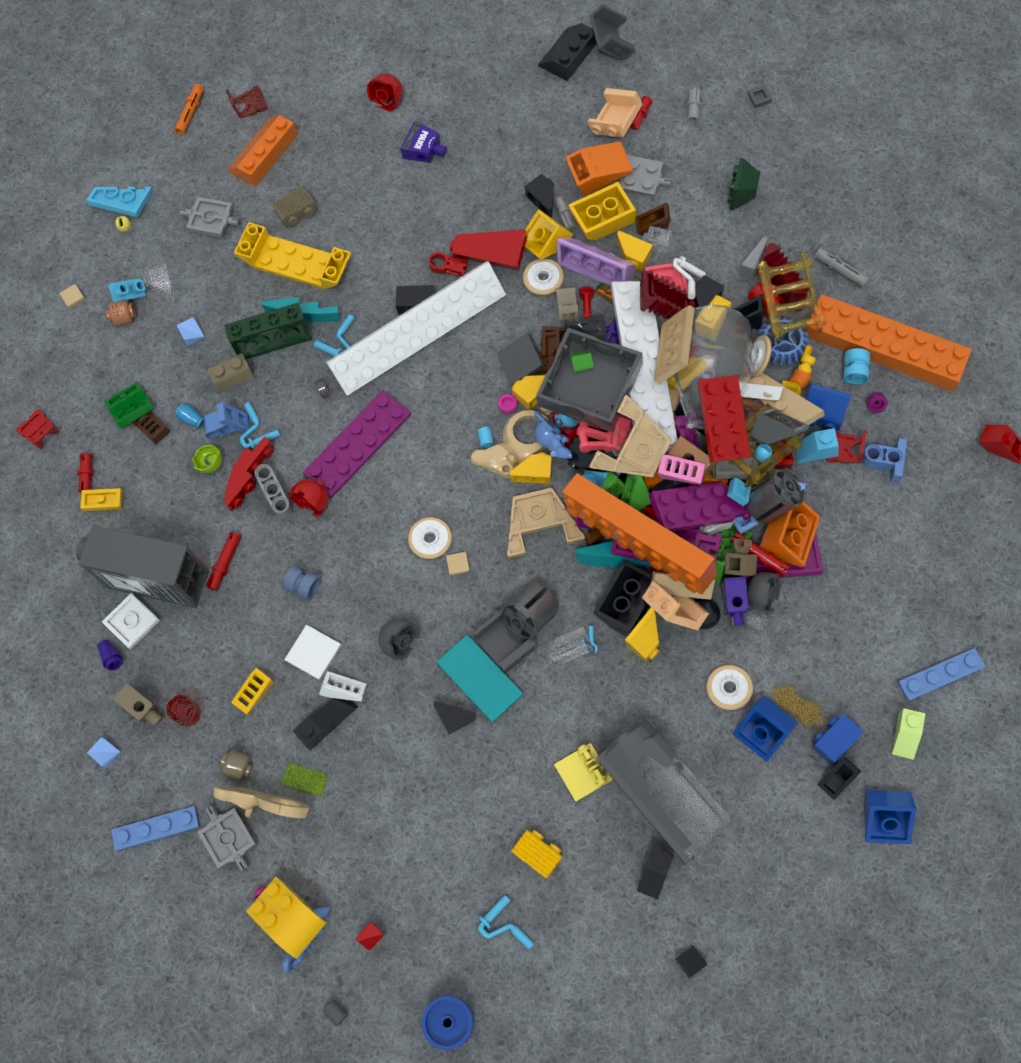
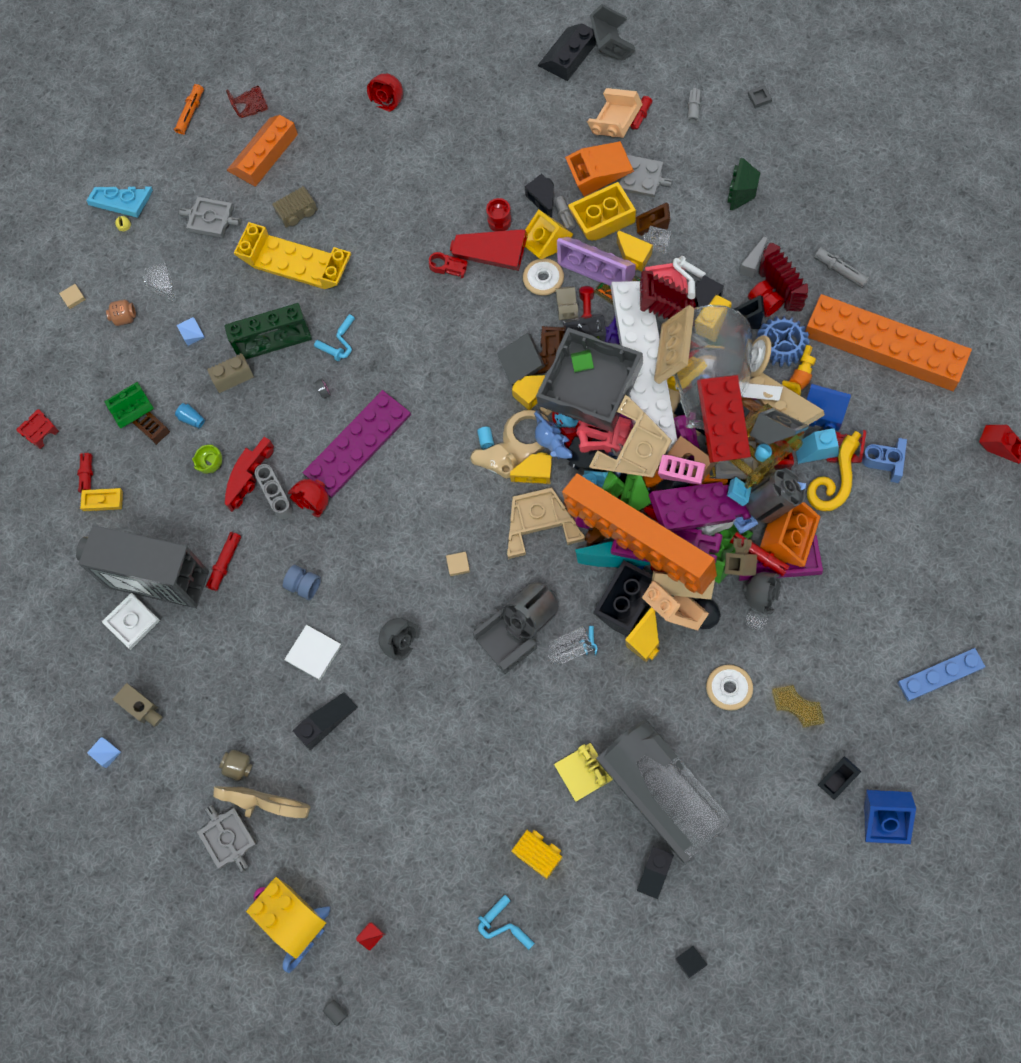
dark purple cone [97,640,123,671] -> none
medium azure hips [107,278,146,302] -> none
medium blue plate [111,806,200,851] -> none
clear red wheel [166,695,201,727] -> none
medium blue tile [204,402,250,439] -> none
yellow slope [231,668,274,715] -> none
medium azure piece [240,402,280,450] -> none
teal slope [262,297,341,322] -> none
clear neon green tile [281,763,328,796] -> none
white slope [319,671,367,702] -> none
white plate [326,261,506,396] -> none
black brick [396,285,436,315] -> none
dark purple torso [400,121,447,163] -> none
white wheel [408,517,452,559] -> none
blue wheel [422,996,475,1050] -> none
black slope [433,701,476,734] -> none
teal tile [436,635,523,723] -> none
dark pink tile [498,394,517,414] -> none
dark purple torso [720,576,749,626] -> none
blue slope [733,696,798,762] -> none
clear yellow fence [758,251,826,342] -> none
blue brick [813,714,864,766] -> none
medium azure wheel [843,348,871,384] -> none
magenta tile [866,392,888,413] -> none
yellowish green slope [891,708,925,760] -> none
none -> red wheel [486,198,512,232]
none -> yellow plant [807,431,862,511]

